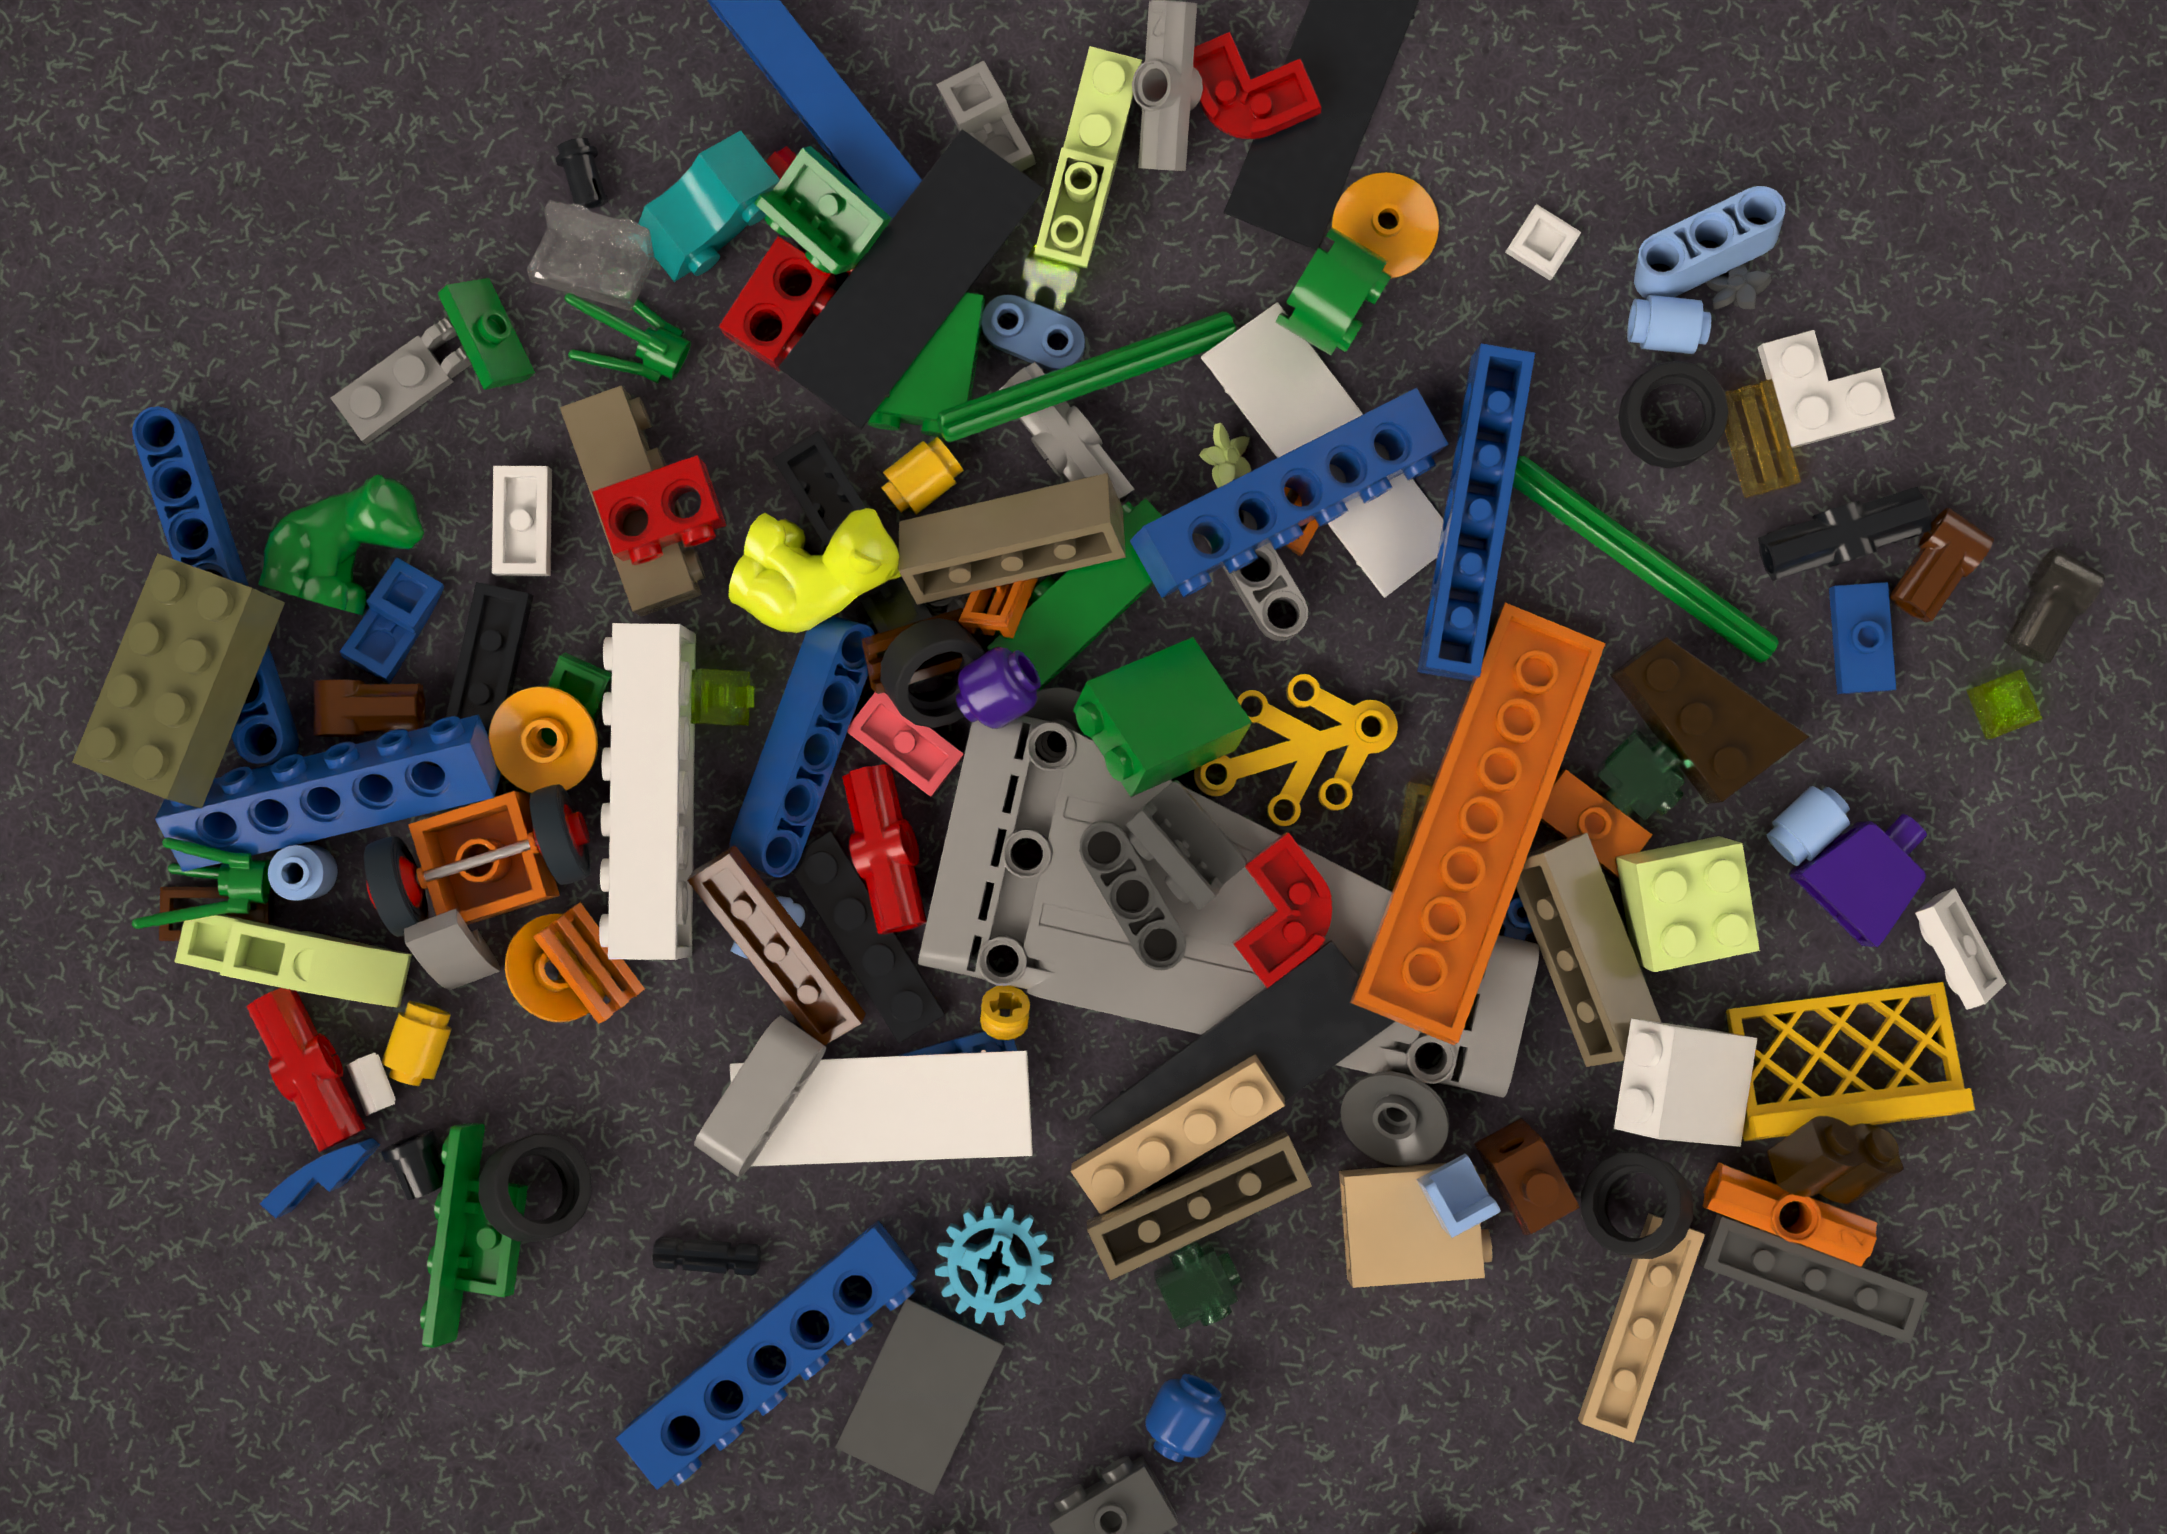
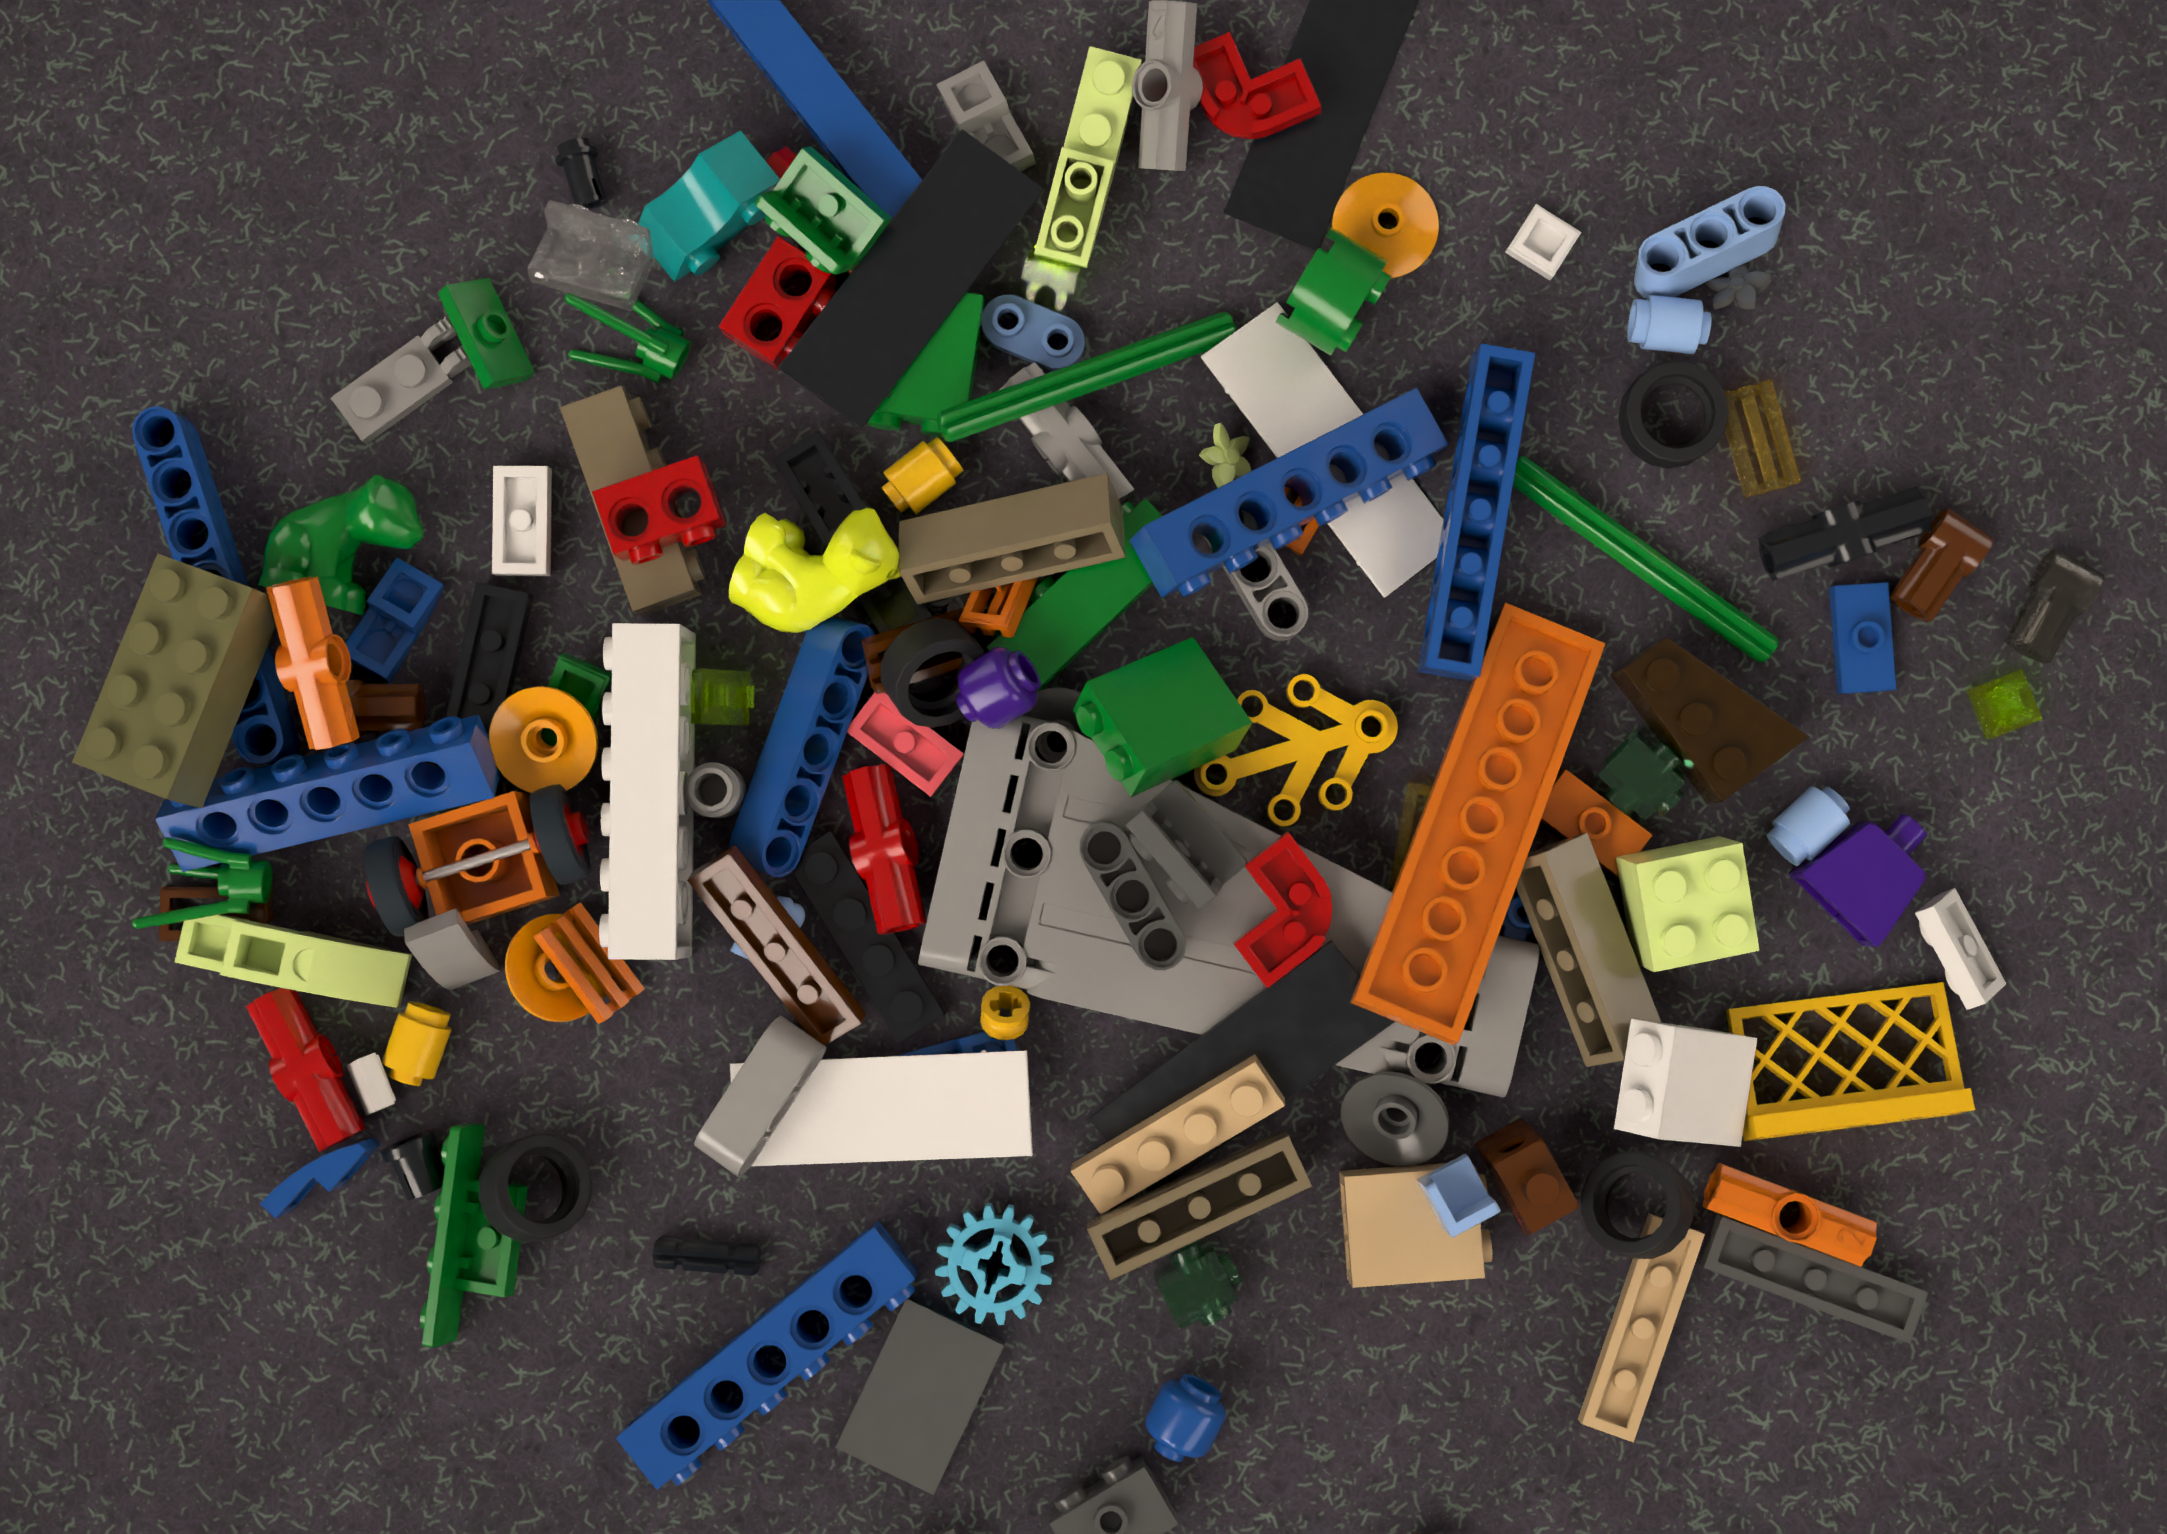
light blue brick [268,845,338,900] -> none
white plate [1758,330,1895,450] -> none
dark brown brick [1767,1116,1904,1204] -> none
none -> orange piece [266,577,360,750]
none -> light grey brick [685,762,747,818]

